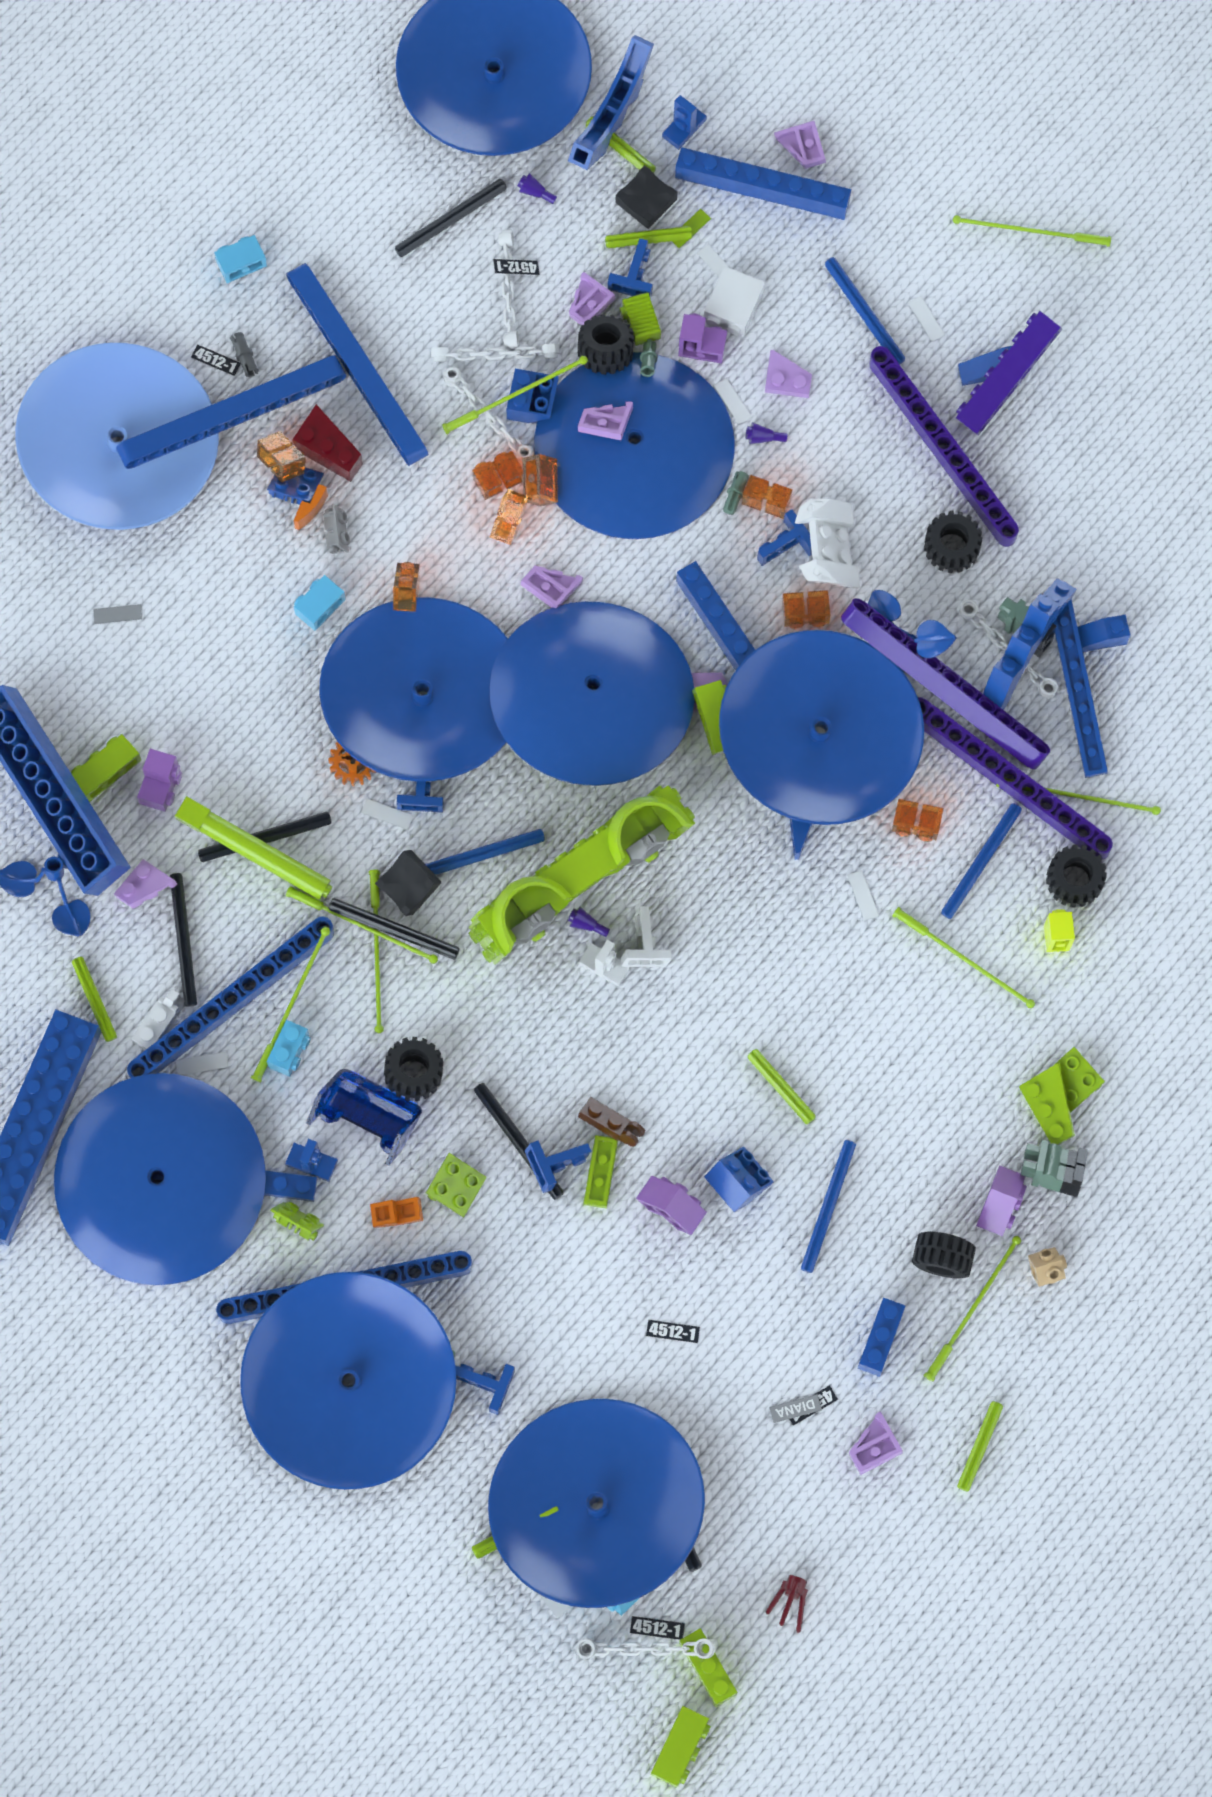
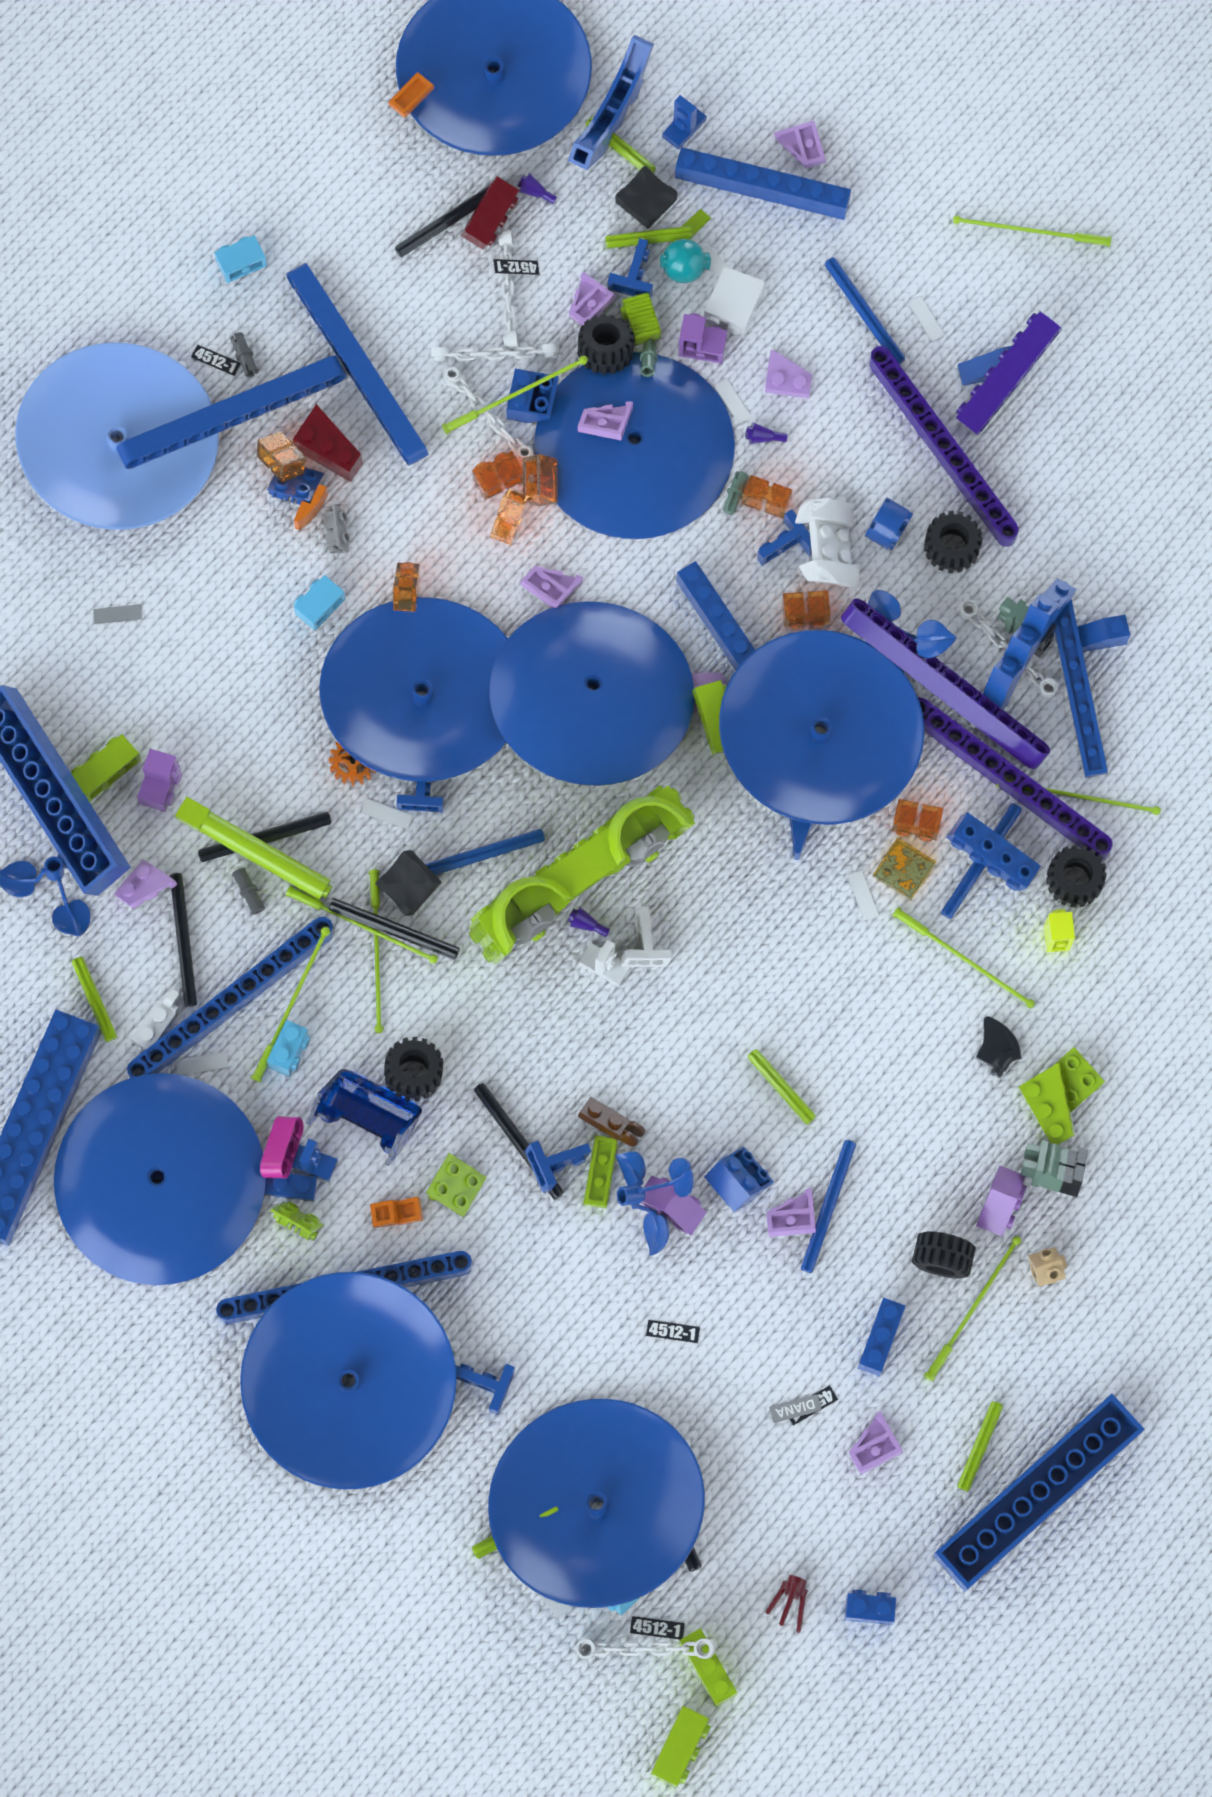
none -> dark grey pin [232,867,266,915]
none -> dark pink beam [260,1116,304,1179]
none -> orange tile [388,72,434,118]
none -> dark red brick [460,176,519,250]
none -> blue plant [615,1151,693,1256]
none -> teal brick [660,239,711,283]
none -> lavender wing [767,1188,816,1237]
none -> blue brick [844,1590,896,1625]
none -> blue brick [864,497,913,550]
none -> clear yellow tile [873,837,936,901]
none -> blue brick [933,1394,1145,1592]
none -> blue brick [946,812,1041,891]
none -> black arm [976,1016,1022,1078]

